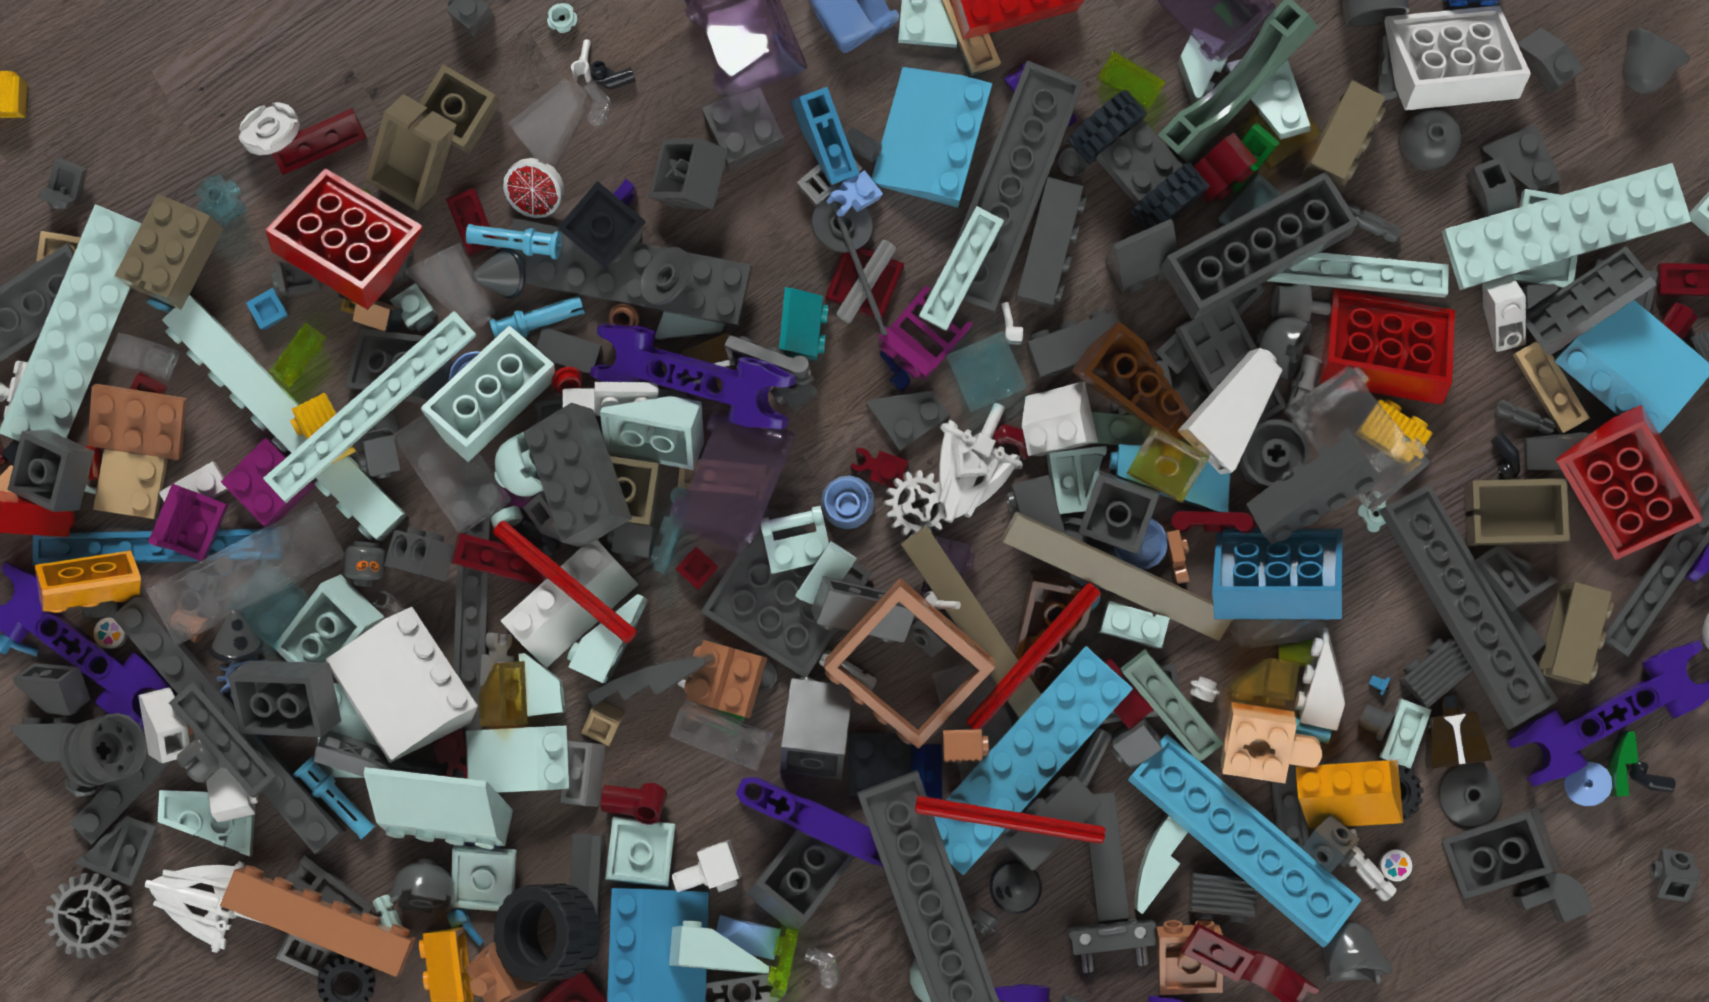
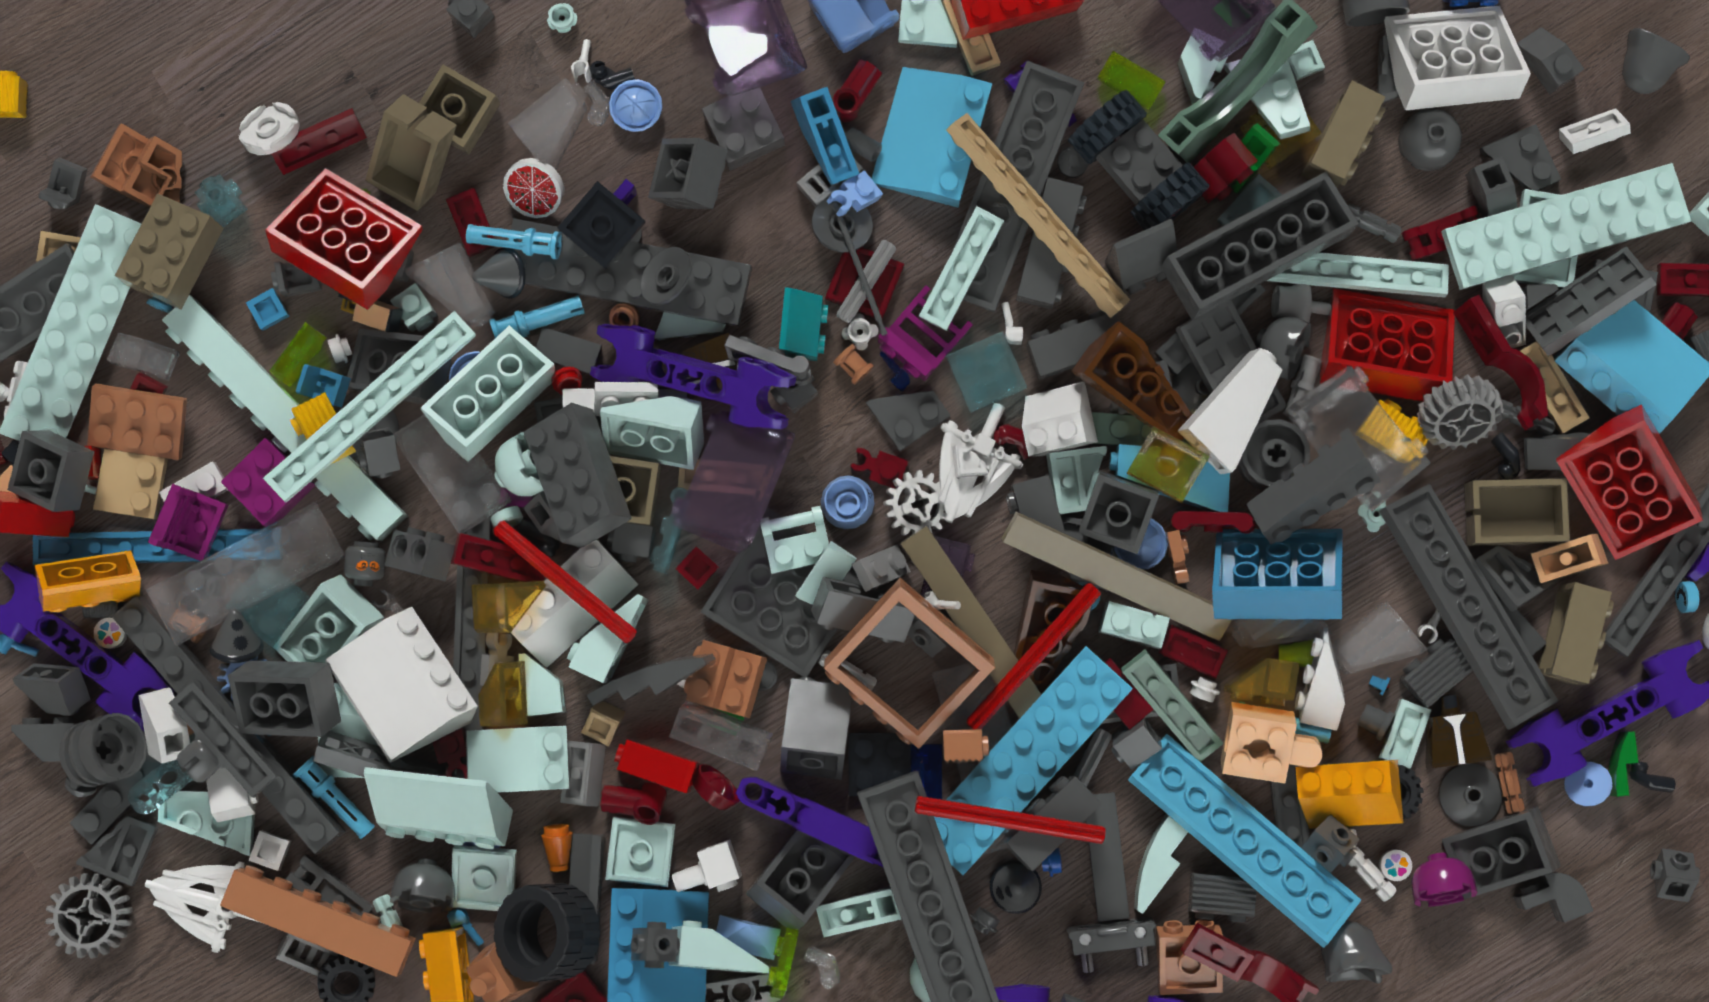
none -> nougat slope [90,123,182,208]
none -> clear light blue beam [128,742,193,814]
none -> white plate [248,830,291,871]
none -> dark azure bracket [296,364,351,408]
none -> white plate [327,334,352,363]
none -> clear yellow slope [472,581,546,633]
none -> orange cone [541,824,572,872]
none -> light blue hat [609,79,662,132]
none -> red slope [614,739,700,794]
none -> dark grey brick [631,922,680,968]
none -> dark red hat [692,764,740,810]
none -> light aqua slope [816,887,901,937]
none -> dark red piece [833,59,882,122]
none -> nougat bush [833,344,874,385]
none -> white plate [842,314,878,350]
none -> light grey plate [852,544,911,592]
none -> tan plate [946,113,1130,318]
none -> blue plate [1042,848,1062,877]
none -> dark red plate [1158,625,1228,679]
none -> light aqua tile [1288,40,1325,82]
none -> clear slope [1332,601,1428,674]
none -> dark red plate [1401,206,1479,261]
none -> magenta cylinder [1411,853,1478,907]
none -> light grey gear [1417,374,1504,450]
none -> white hand [1417,609,1441,644]
none -> dark red piece [1453,295,1548,431]
none -> nougat axle [1494,752,1525,814]
none -> light nougat slope [1531,534,1608,583]
none -> white plate [1559,108,1631,154]
none -> medium azure tile [1675,581,1700,613]

